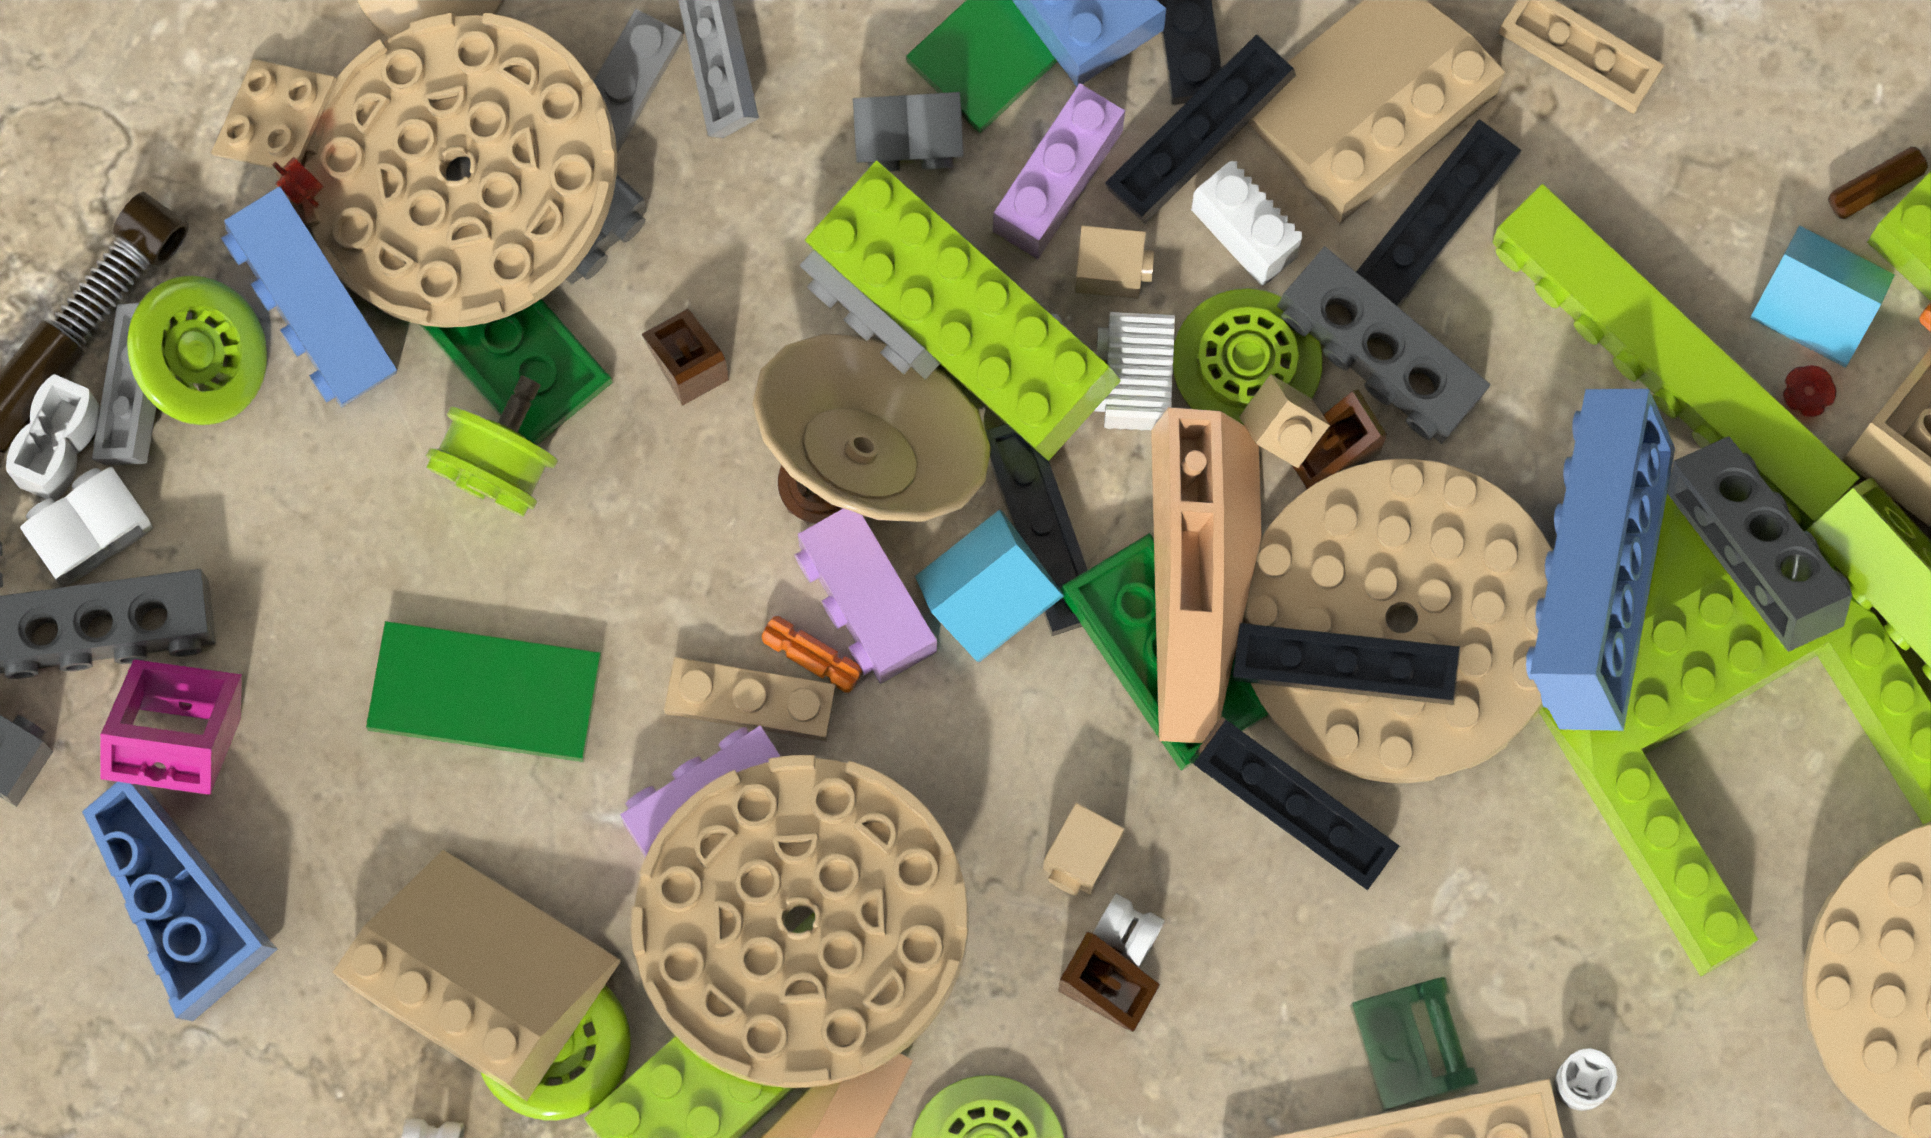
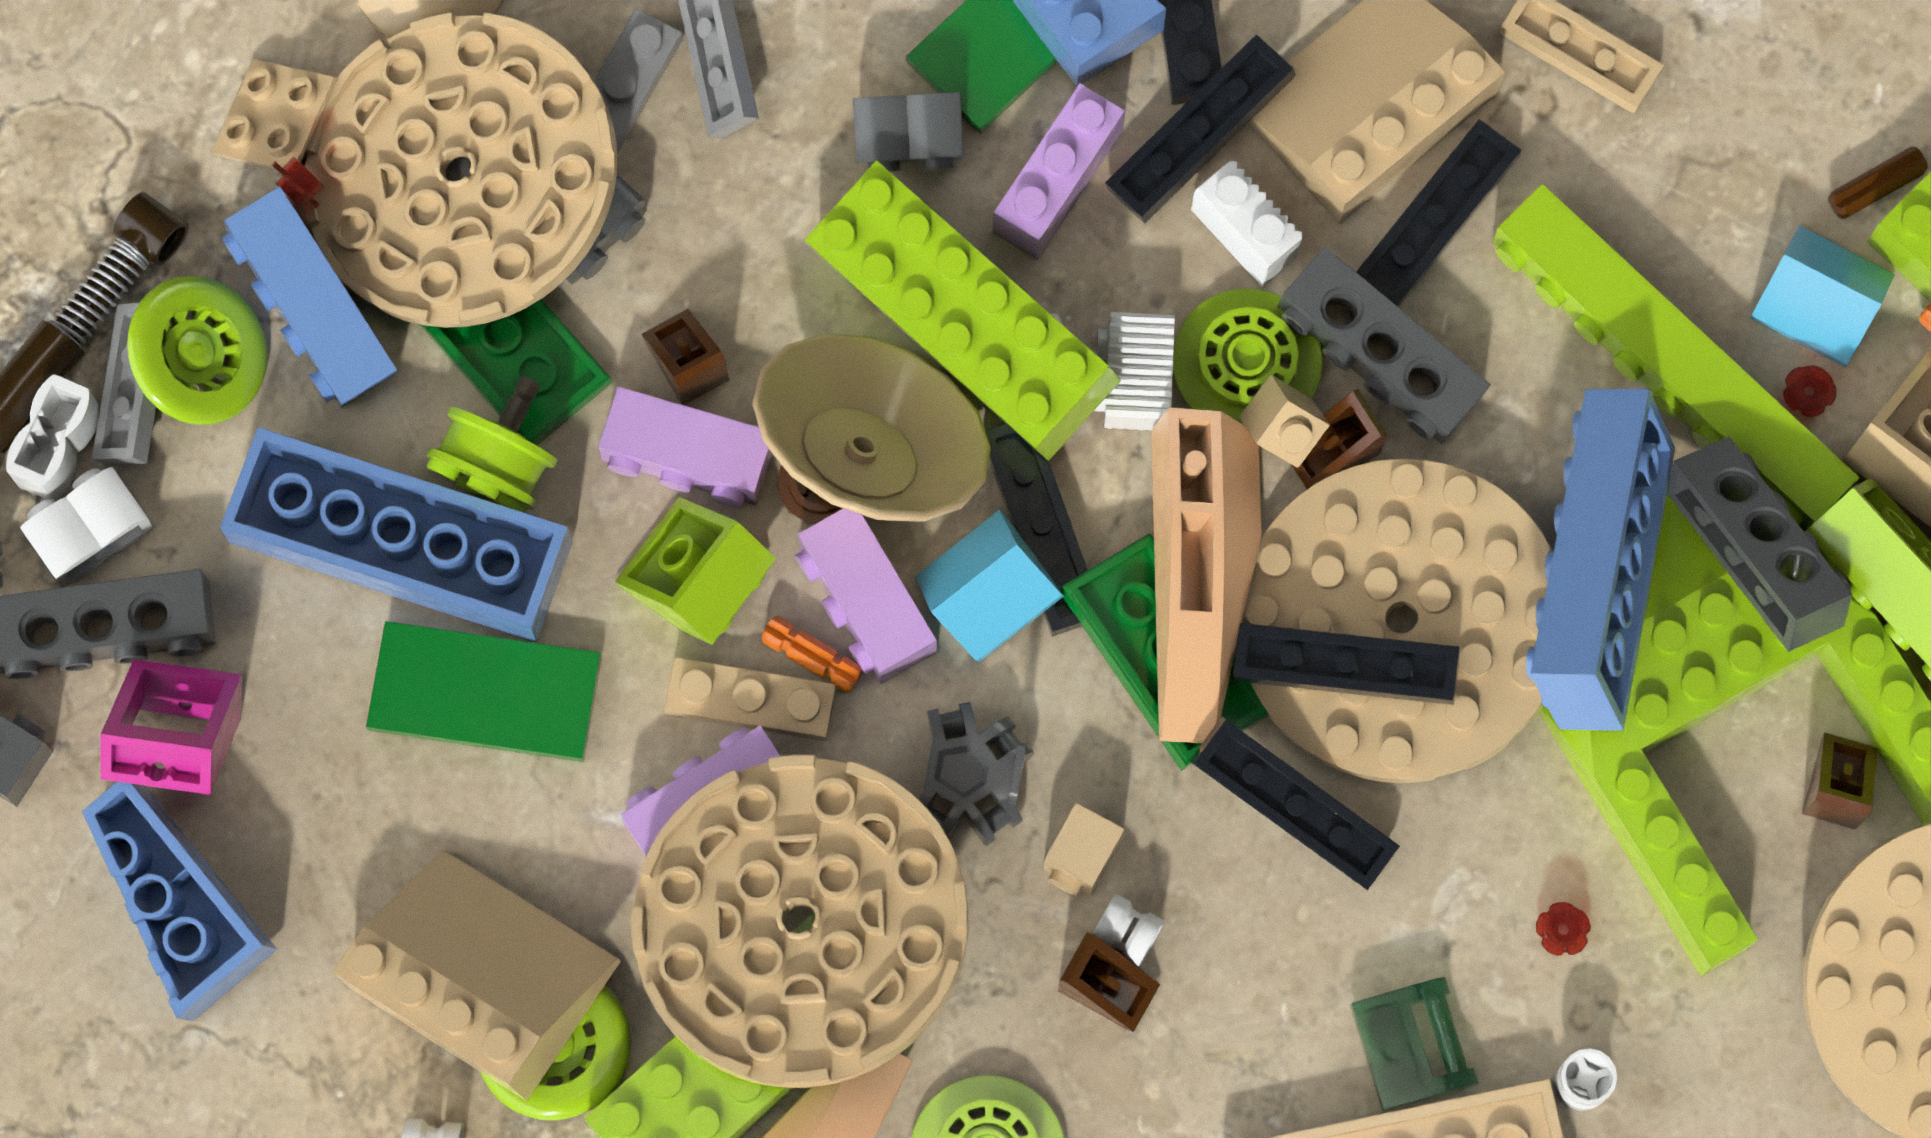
light grey plate [799,250,940,380] -> none
tan brick [1075,226,1155,299] -> none
none -> medium blue brick [220,427,573,643]
none -> lavender brick [598,387,773,507]
none -> lime slope [615,497,777,645]
none -> dark grey piece [918,702,1035,846]
none -> clear red plate [1536,902,1591,956]
none -> slope [1802,732,1877,829]

